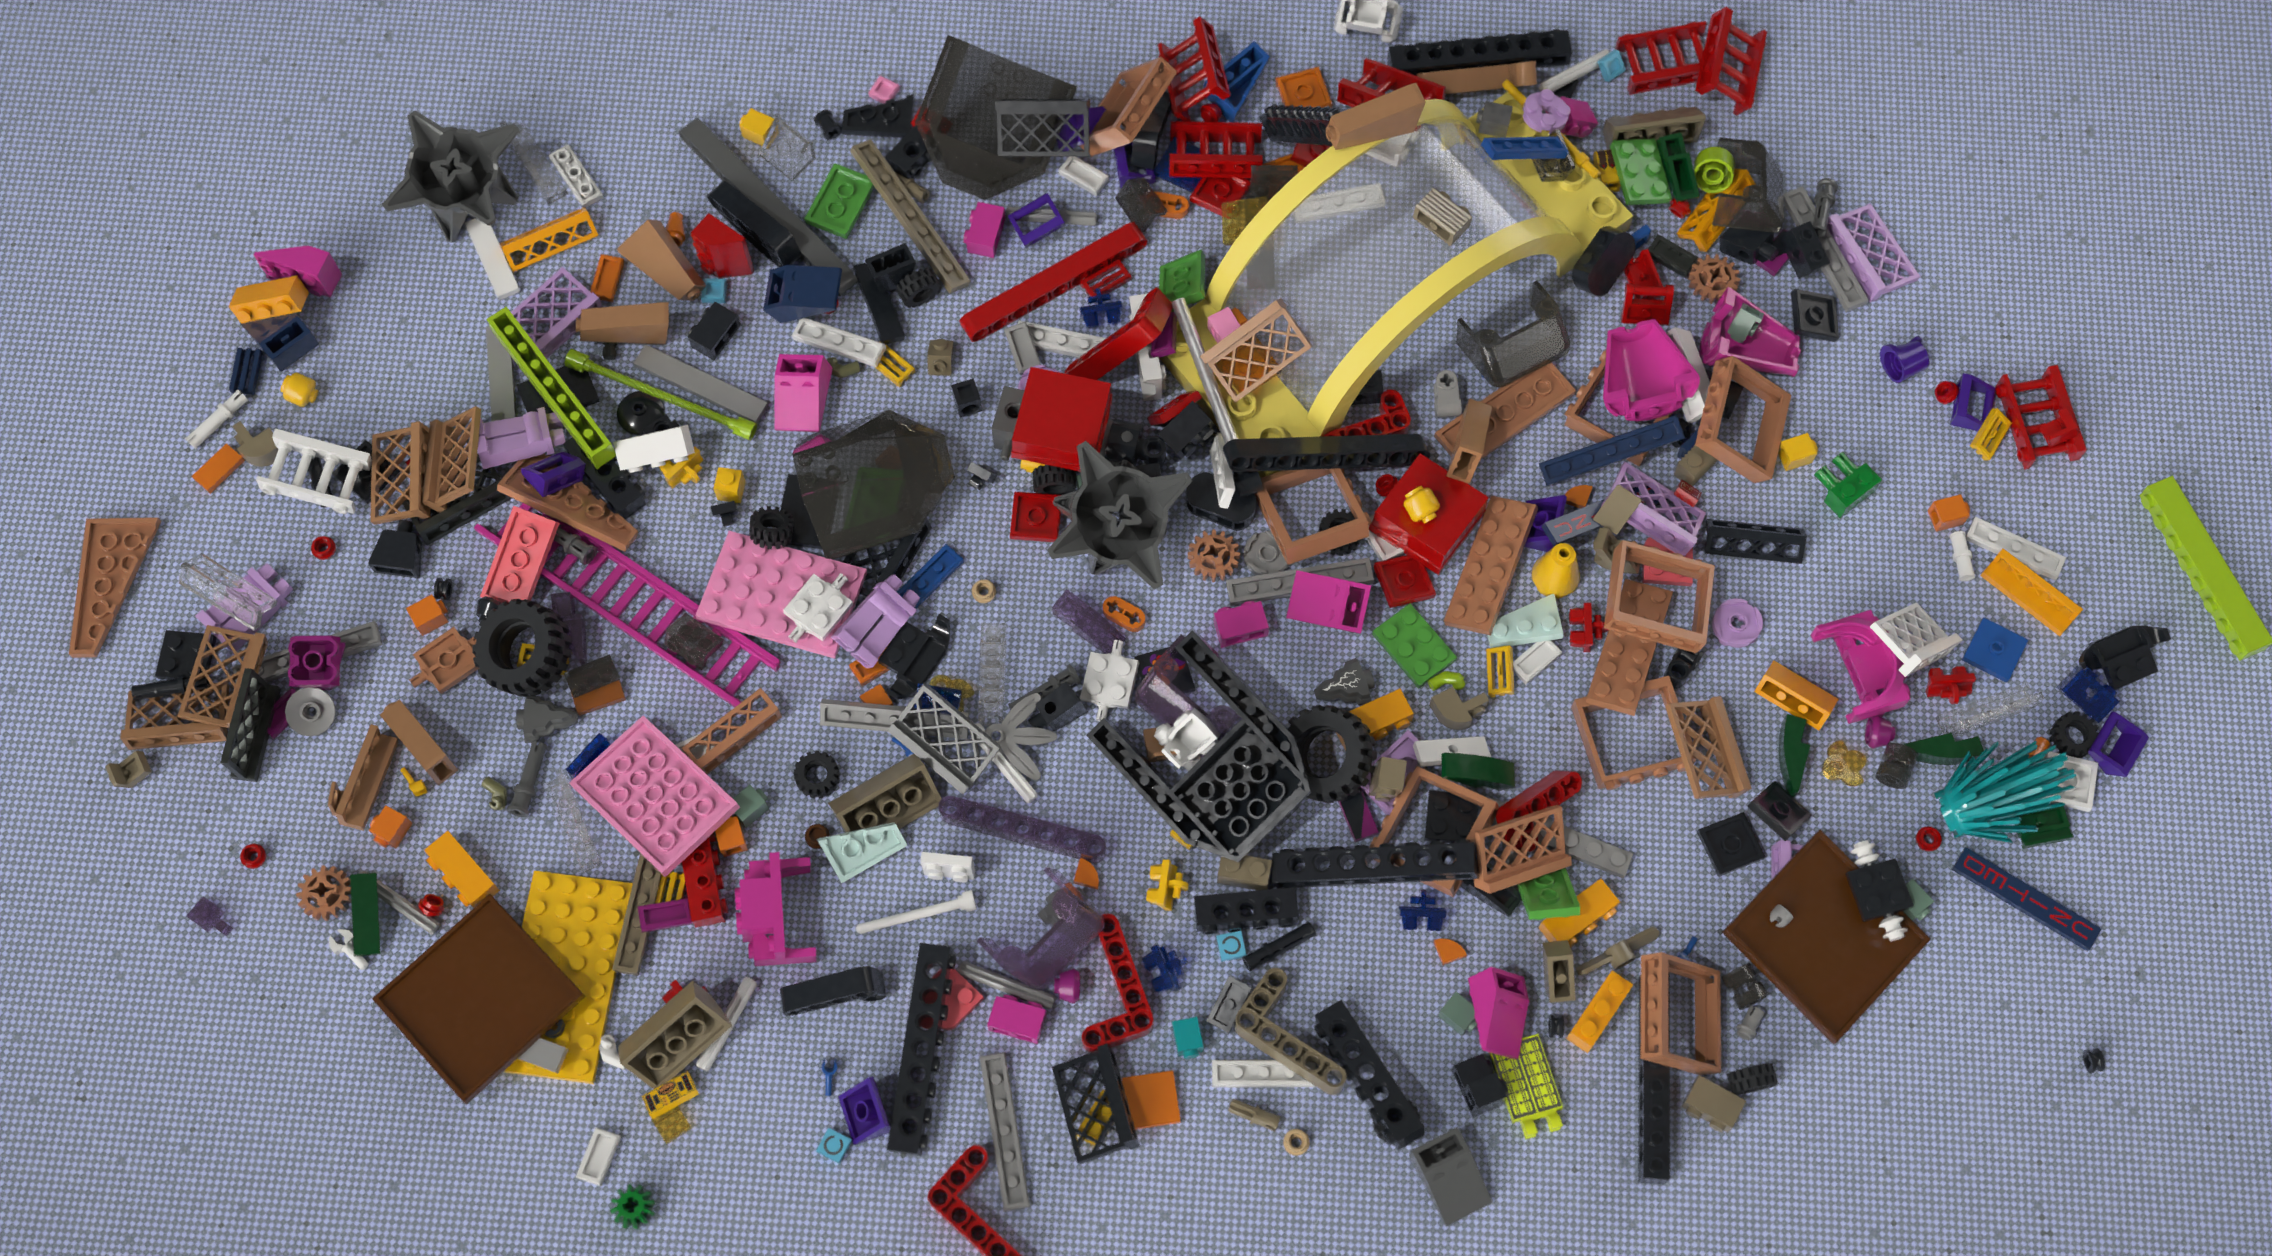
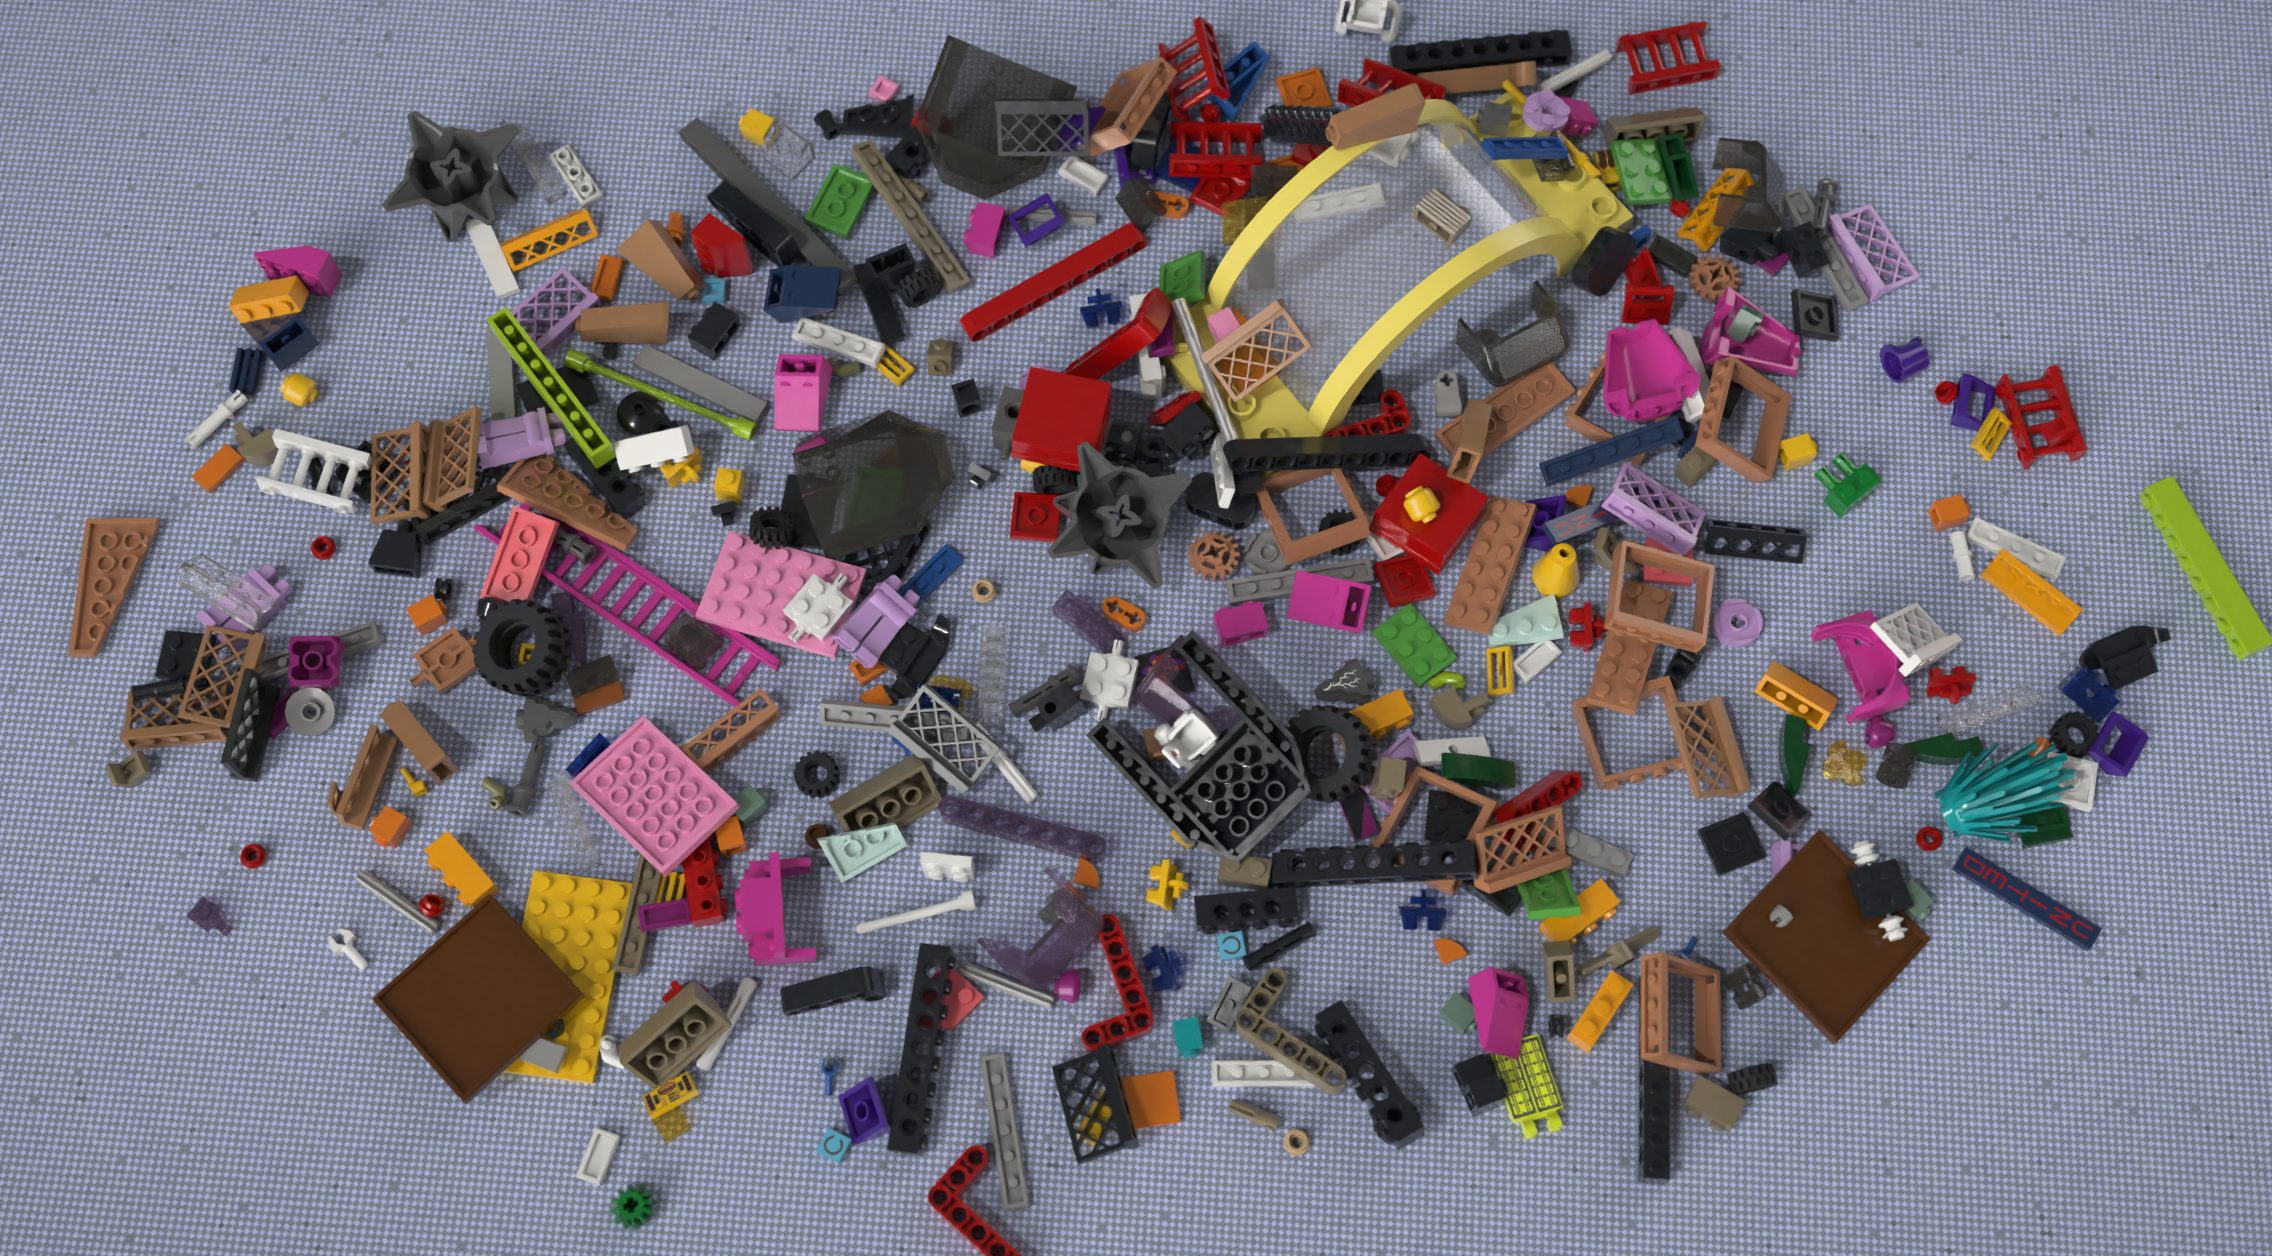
nougat gear [296,865,351,921] -> none
dark green slope [350,873,380,956] -> none
dark purple tile [521,451,585,497] -> none
light grey plant [985,693,1057,780] -> none
dark pink brick [987,994,1046,1044] -> none
light grey tile [1004,321,1041,374] -> none
white tile [1018,321,1106,358] -> none
red tile [1080,259,1132,302] -> none
dark grey slope [1408,1127,1493,1227] -> none
dark tan sticker [1593,485,1642,535] -> none
medium azure tile [1597,50,1626,82] -> none
red tile [1674,480,1702,507] -> none
lime piece [1694,147,1735,193] -> none
red fence [1695,6,1768,116] -> none
light grey pin [1736,1006,1765,1041] -> none
blue plate [1961,617,2028,683] -> none
black bush [2083,1048,2105,1074] -> none

